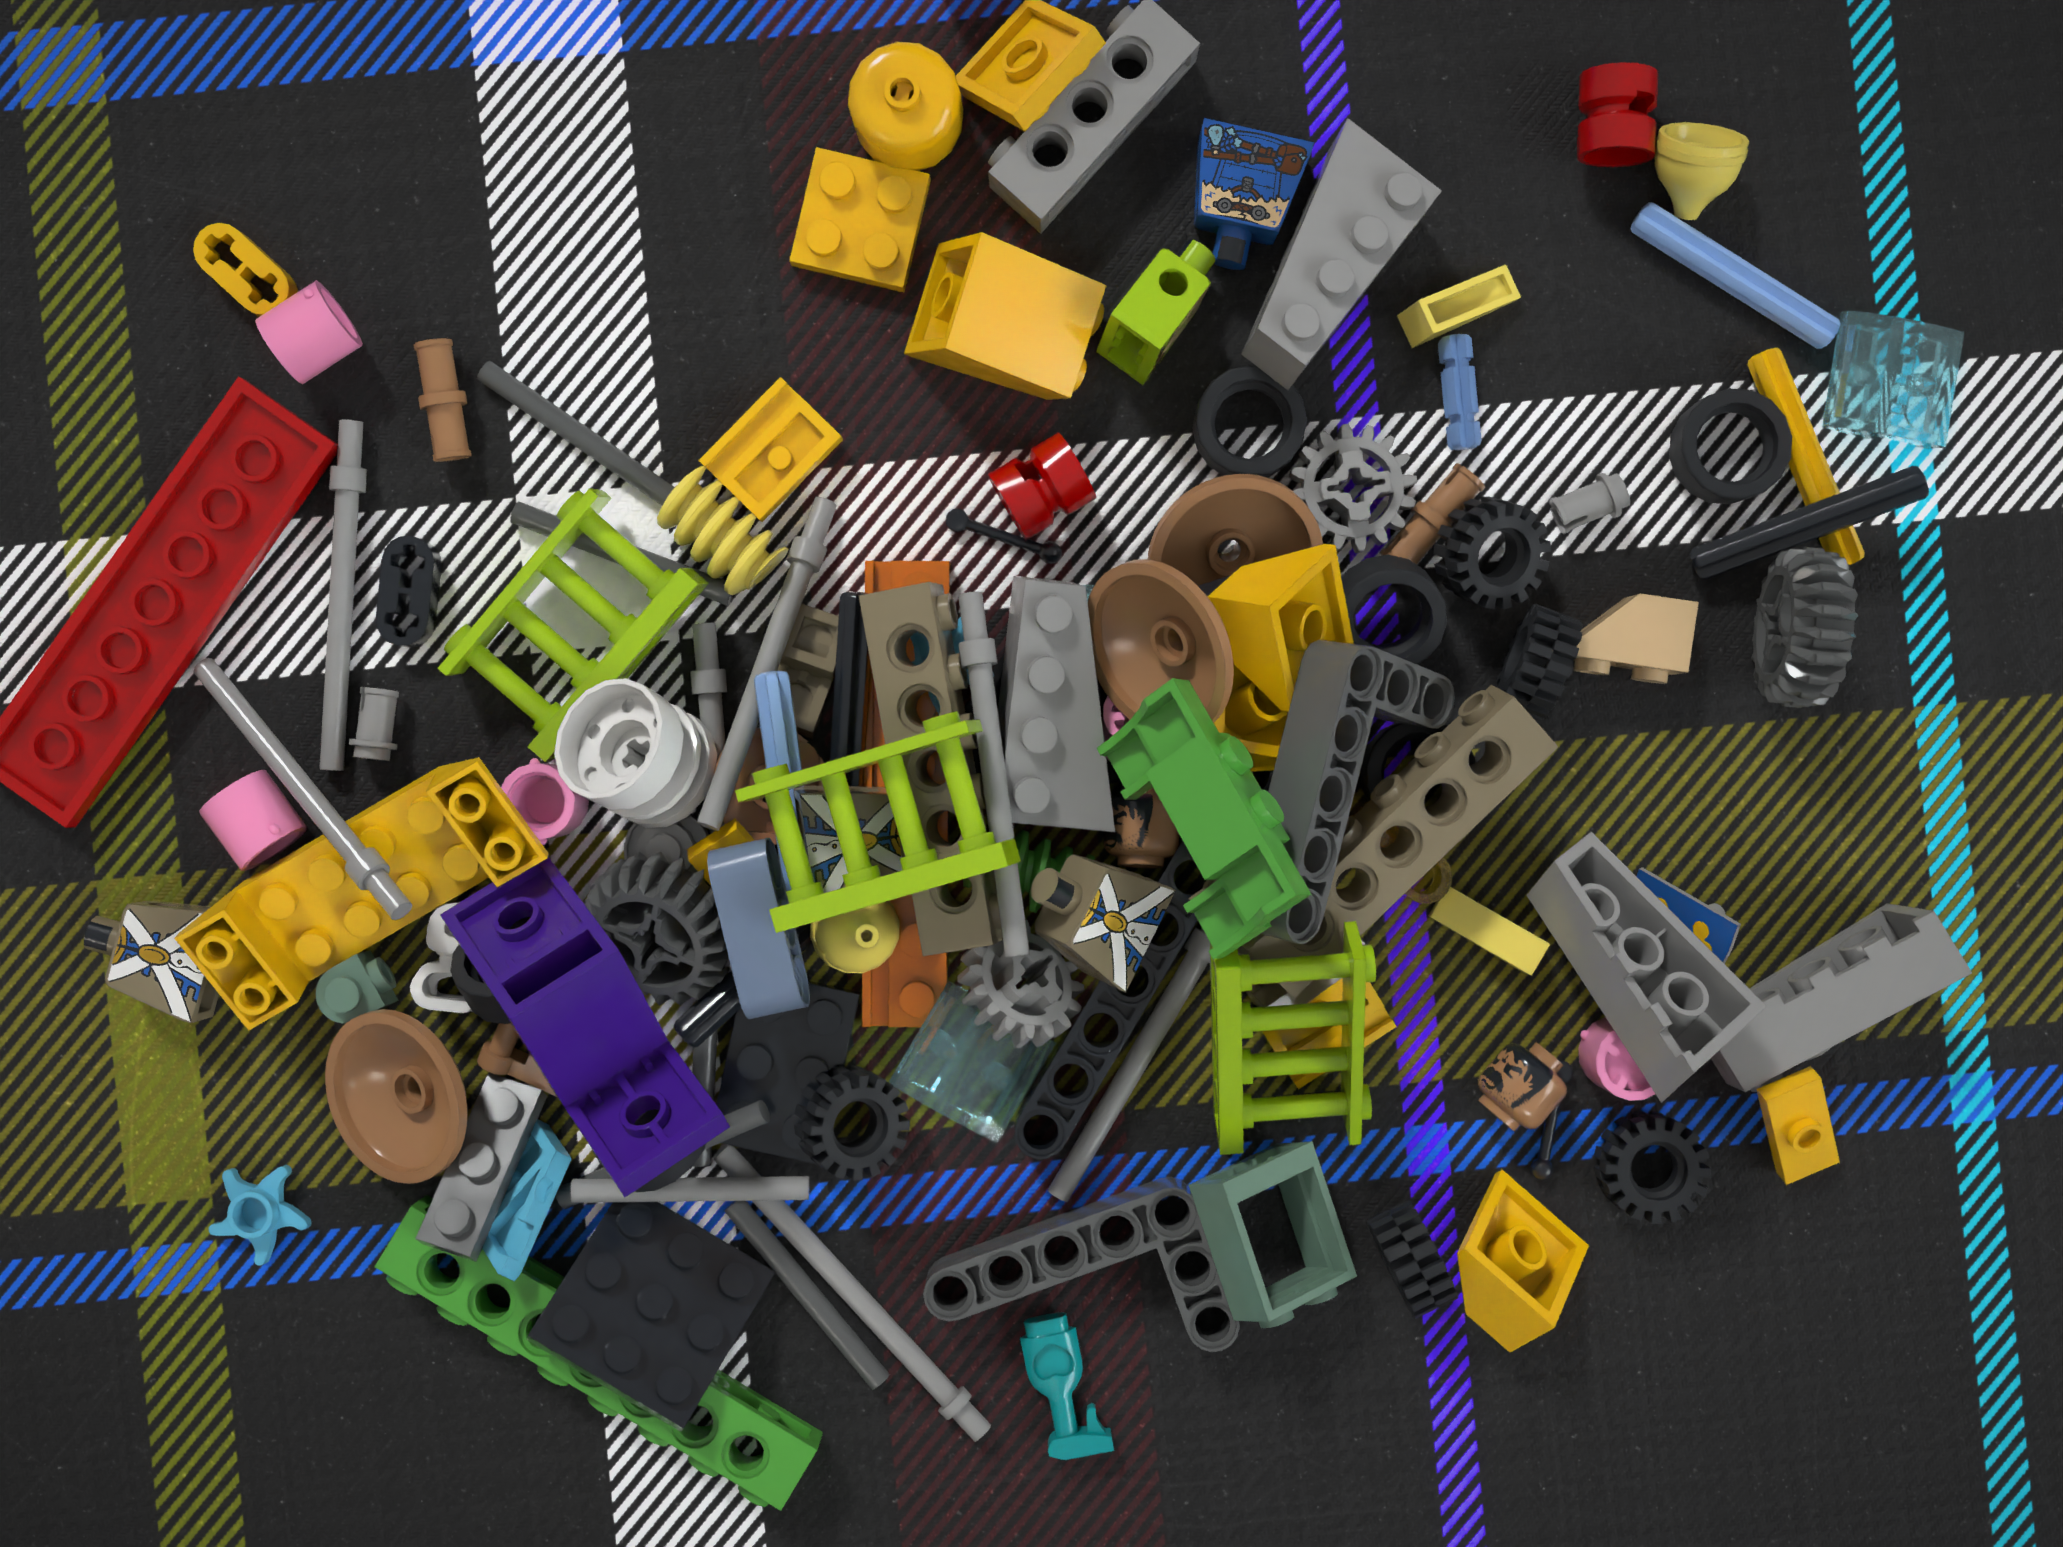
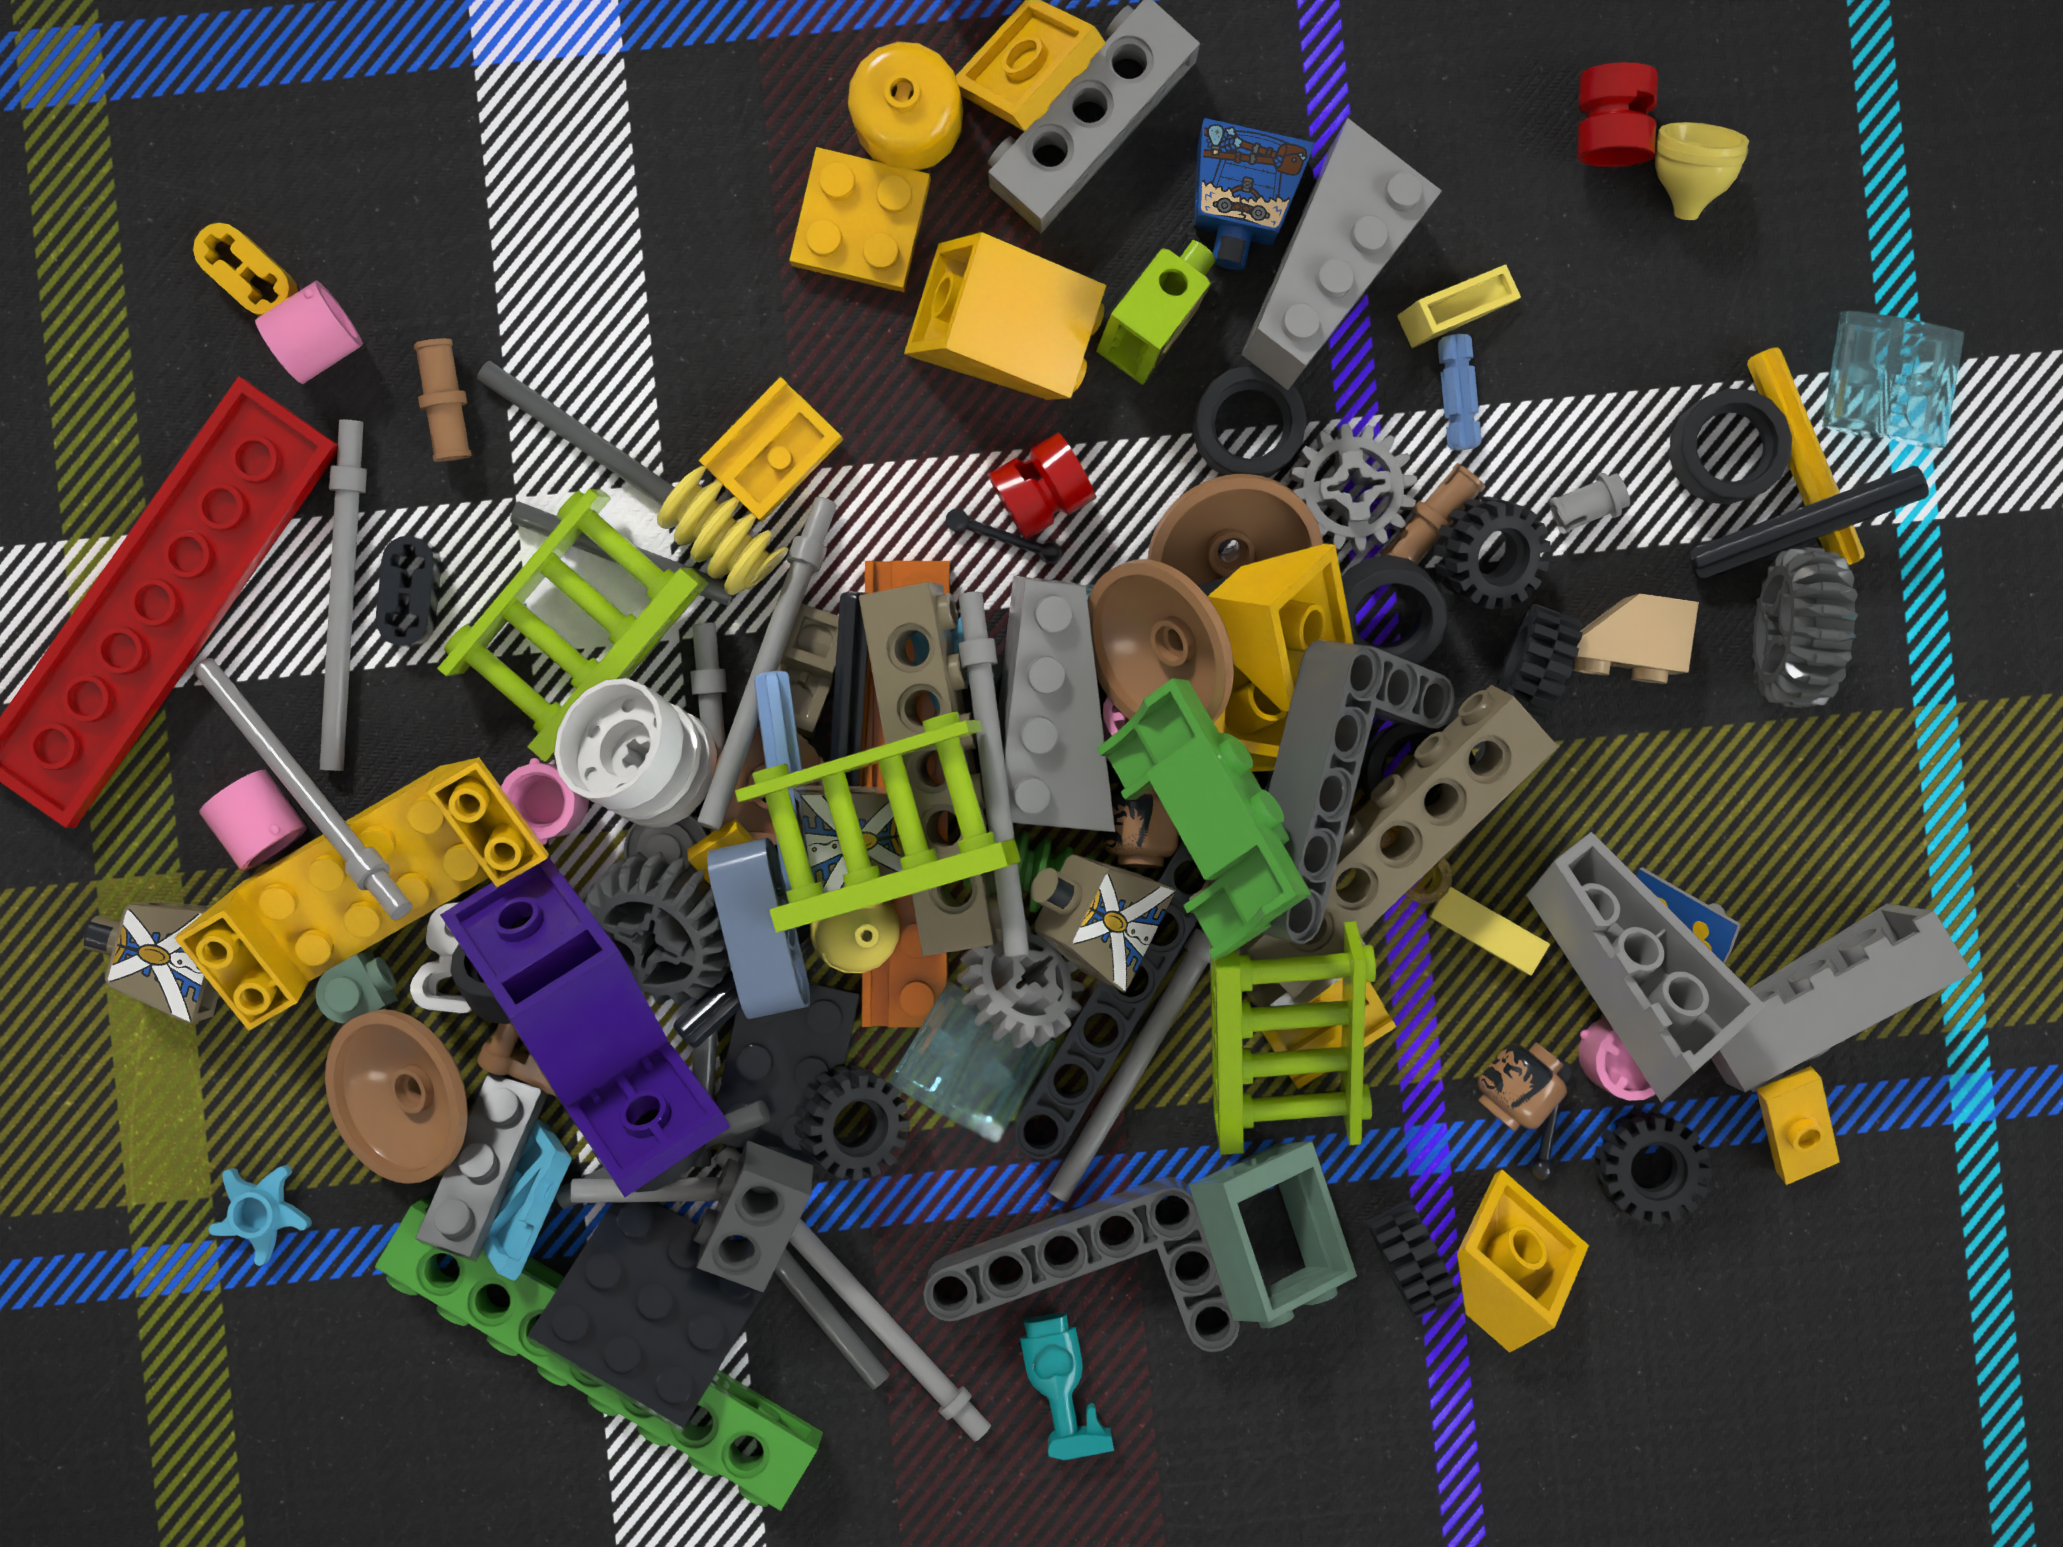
light grey pin [349,687,399,761] -> none
light blue axle [1630,202,1841,349] -> none
none -> dark grey brick [693,1141,813,1292]

